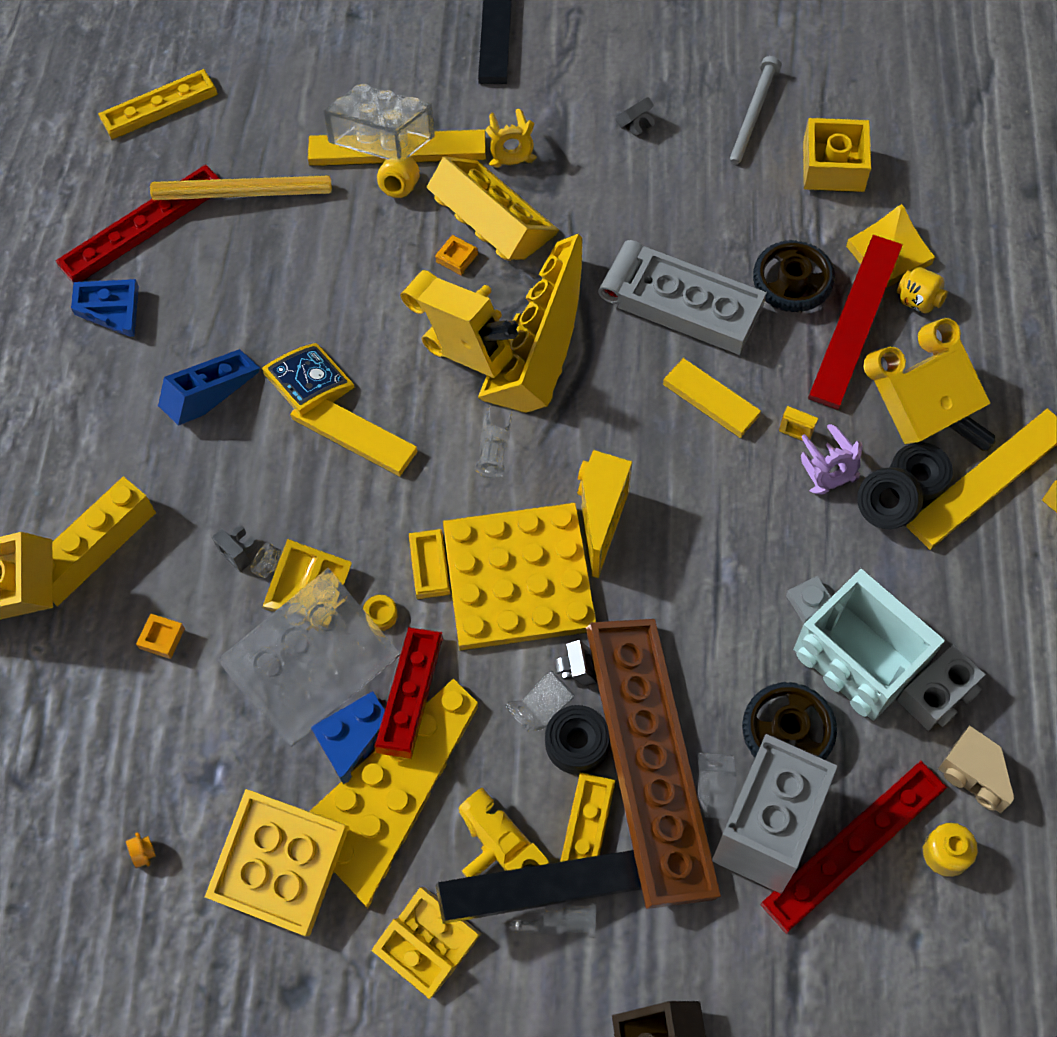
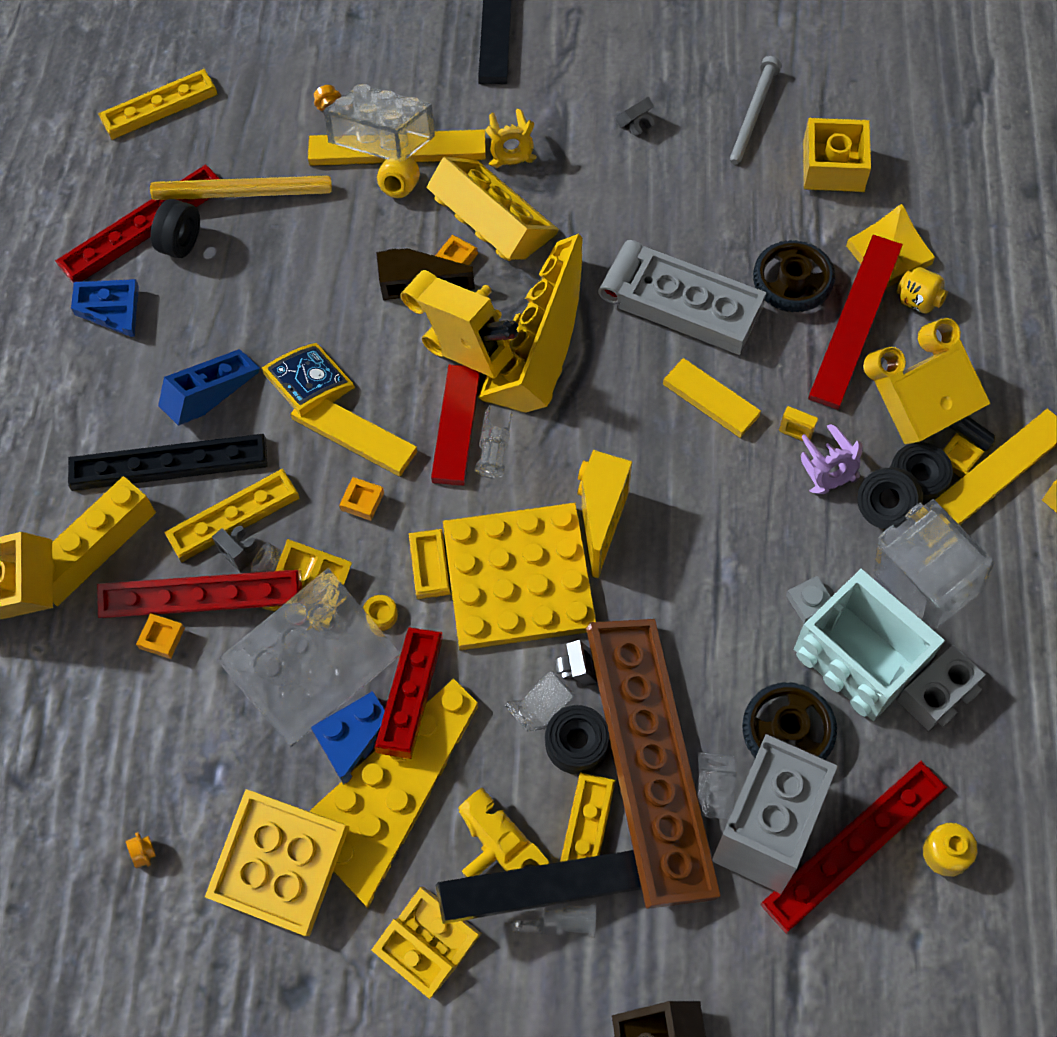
tan slope [938,726,1014,813] -> none
none -> black tile [68,433,268,491]
none -> red tile [97,570,303,618]
none -> black tyre [151,199,200,258]
none -> yellow tile [164,468,300,563]
none -> light orange plate [314,85,341,112]
none -> light orange plate [339,477,384,521]
none -> dark brown slope [376,248,475,300]
none -> red tile [431,364,481,486]
none -> clear container [874,499,995,631]
none -> yellow tile [943,433,984,478]

